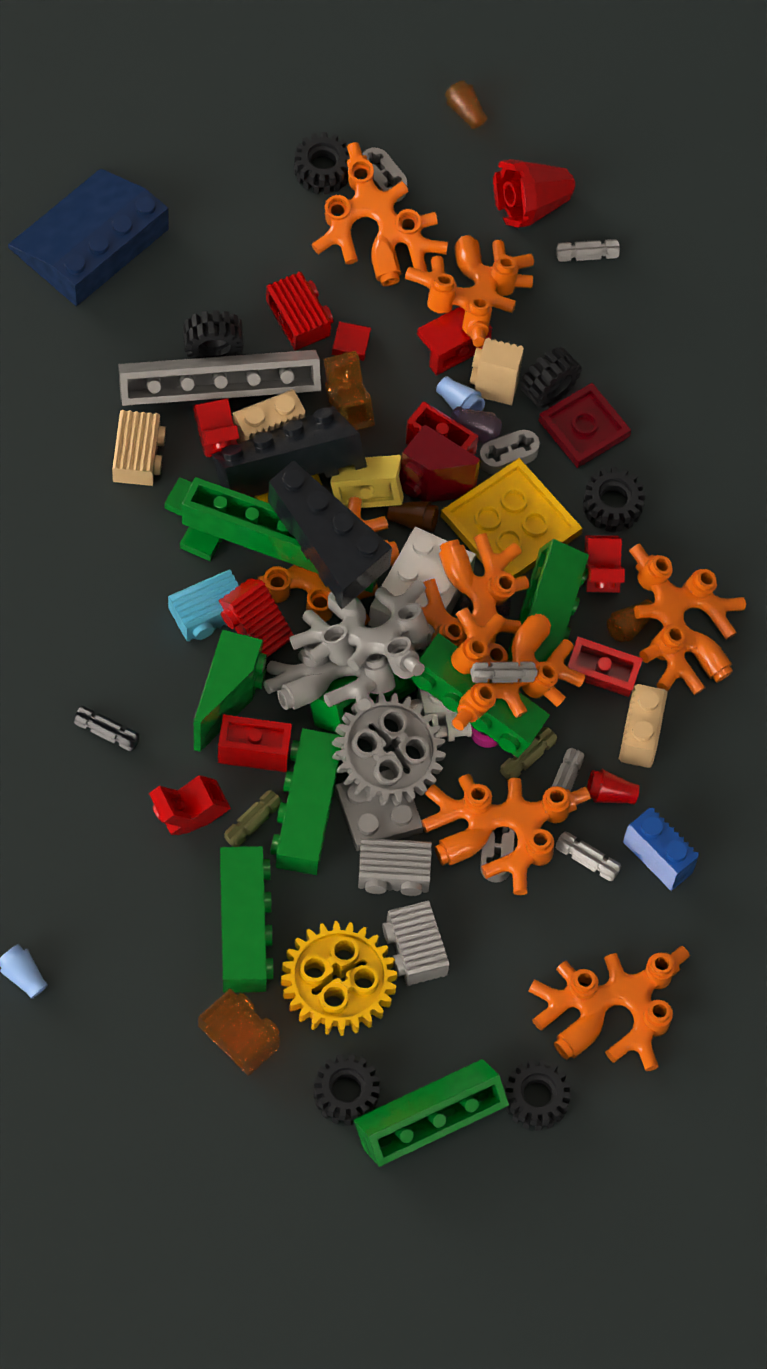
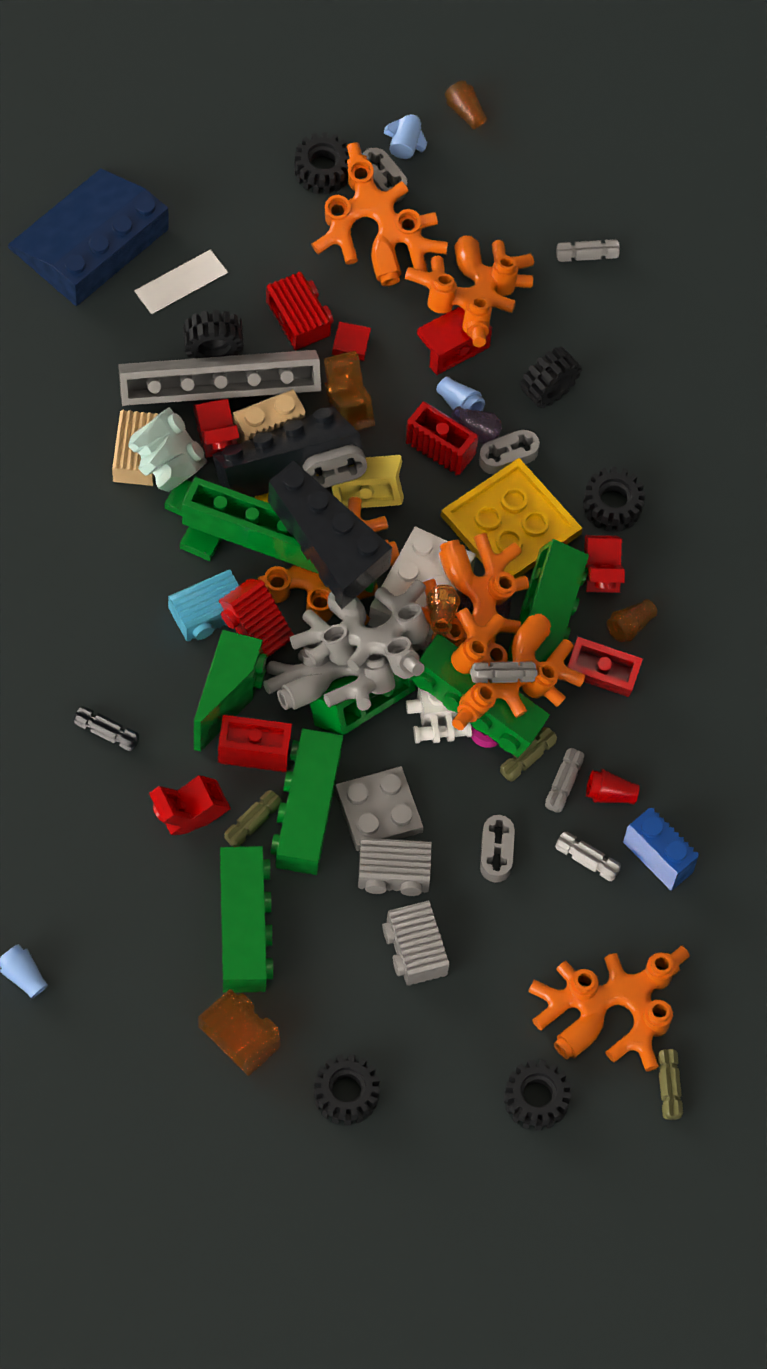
yellow gear [281,921,397,1036] -> none
light grey gear [332,693,446,806] -> none
green brick [353,1059,509,1167] -> none
reddish brown cone [387,501,439,532] -> none
dark red slope [399,425,481,502] -> none
orange plant [421,774,591,895] -> none
tan brick [470,337,524,405] -> none
red cone [493,159,575,228] -> none
dark red plate [538,383,631,468] -> none
tan brick [618,684,668,768] -> none
orange plant [629,543,746,695] -> none
none -> light aqua plate [128,407,207,492]
none -> white sticker [134,249,228,314]
none -> light grey beam [303,445,367,488]
none -> light blue piece [384,114,427,159]
none -> clear orange cone [426,585,460,635]
none -> olive axle [657,1049,683,1120]

